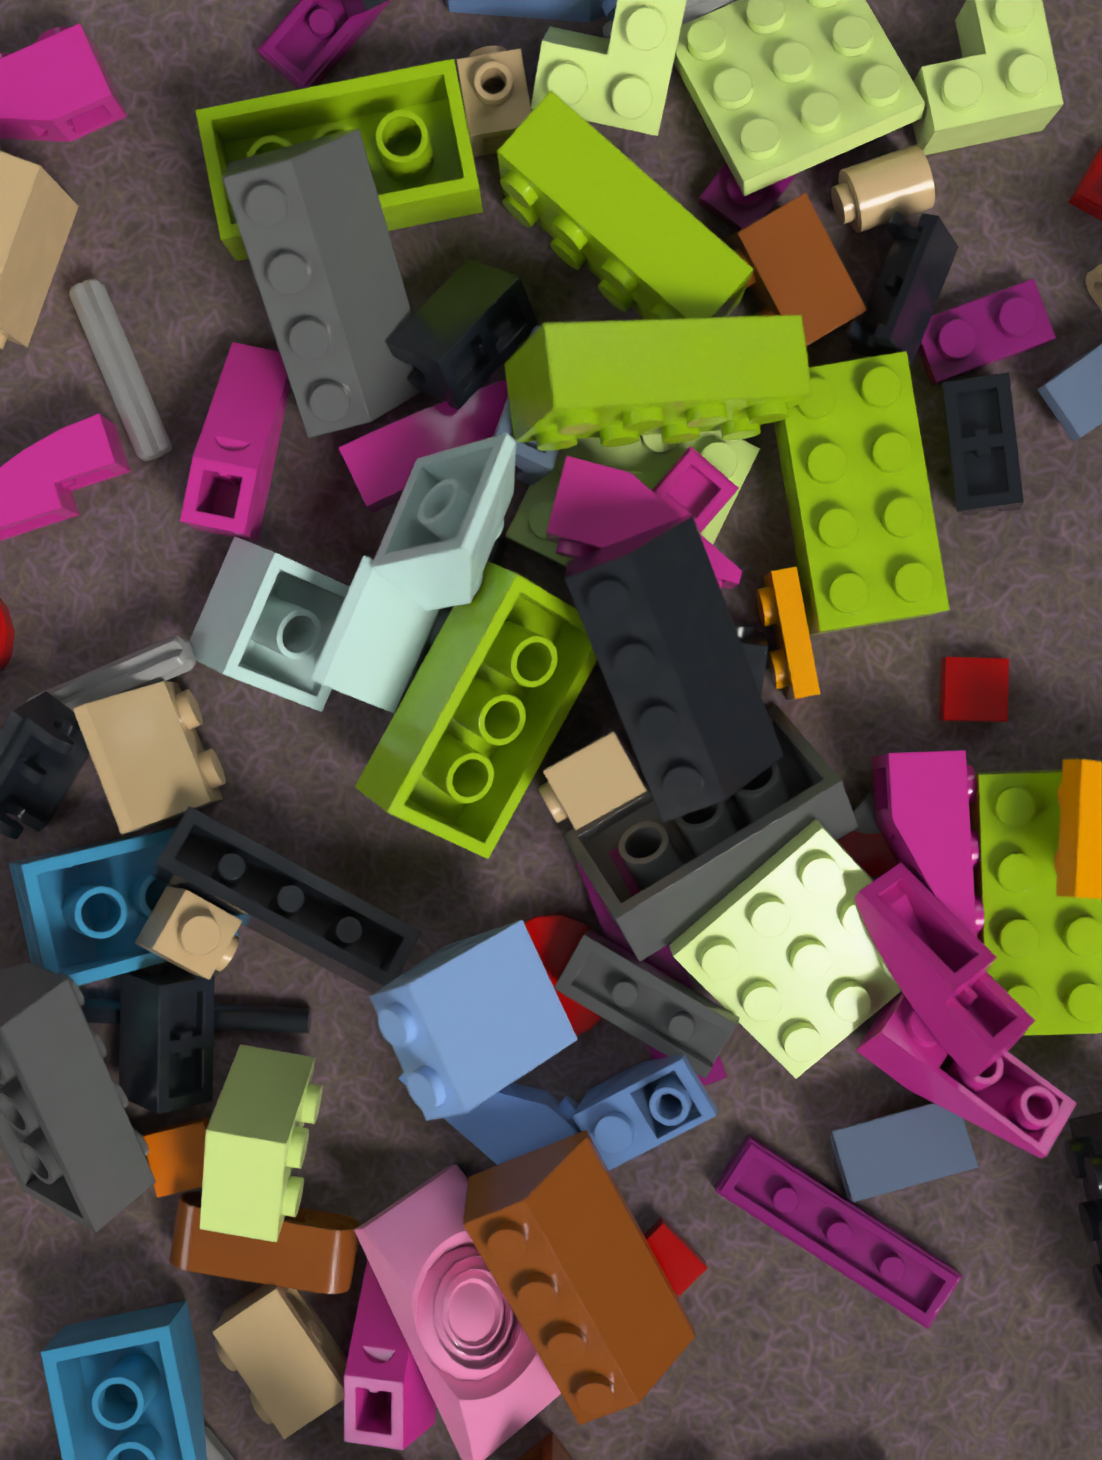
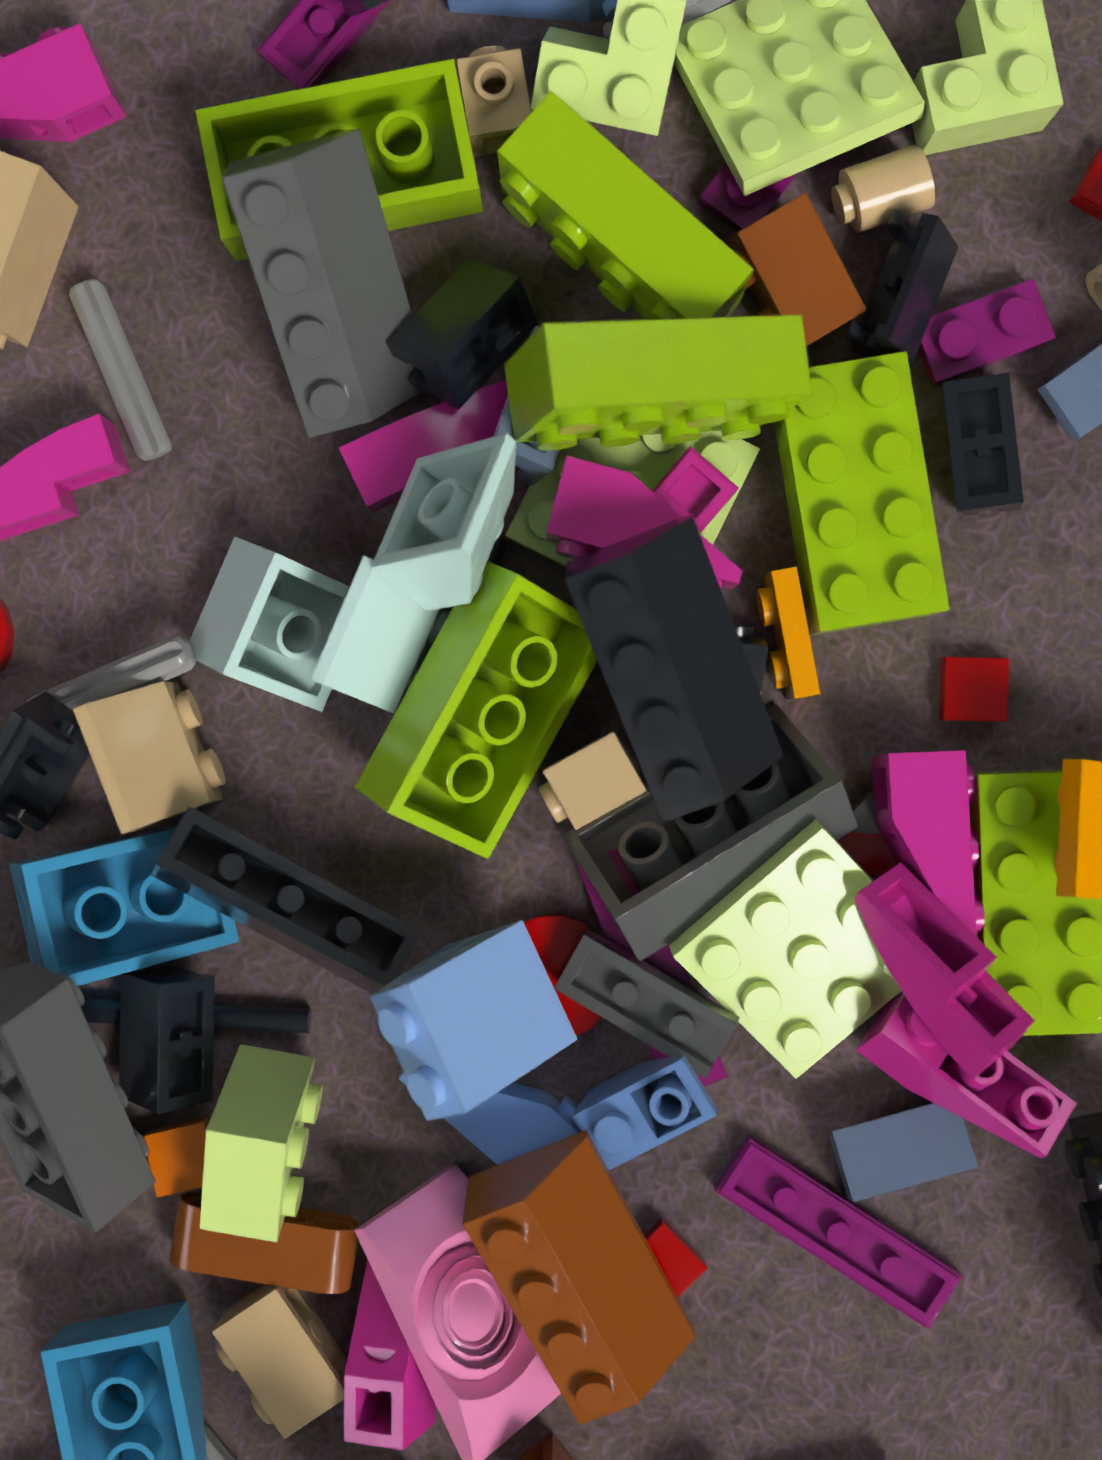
tan brick [134,886,242,980] -> none
dark pink slope [180,342,291,543] -> none

